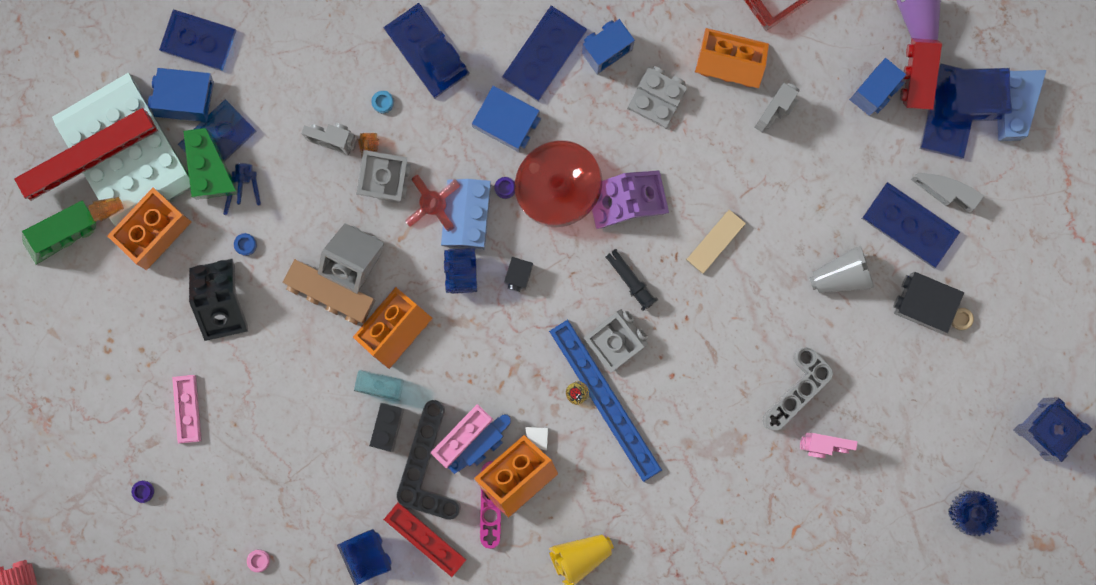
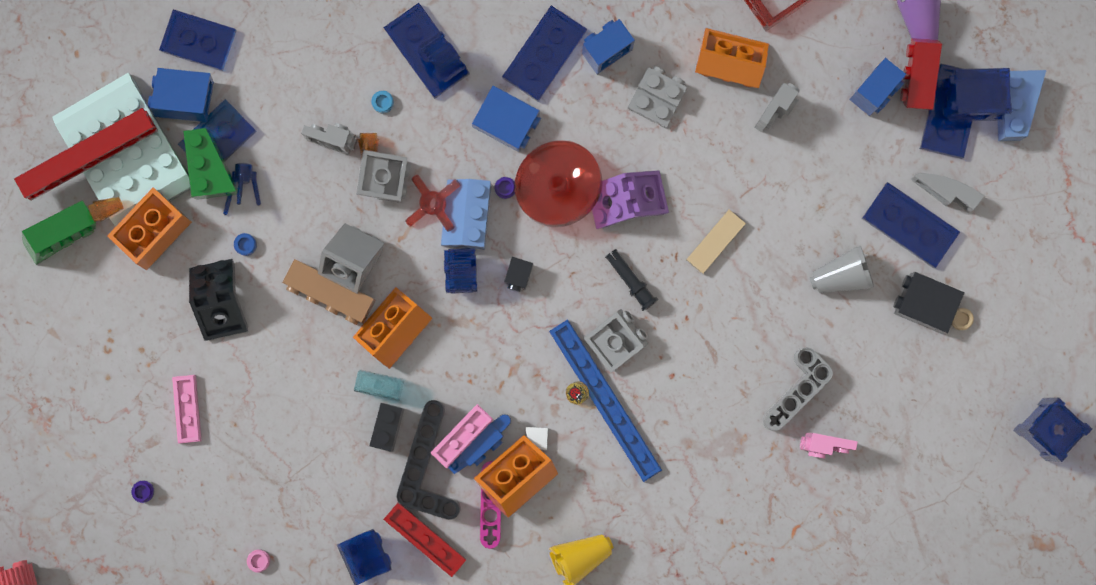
clear blue brick [948,490,999,536] -> none

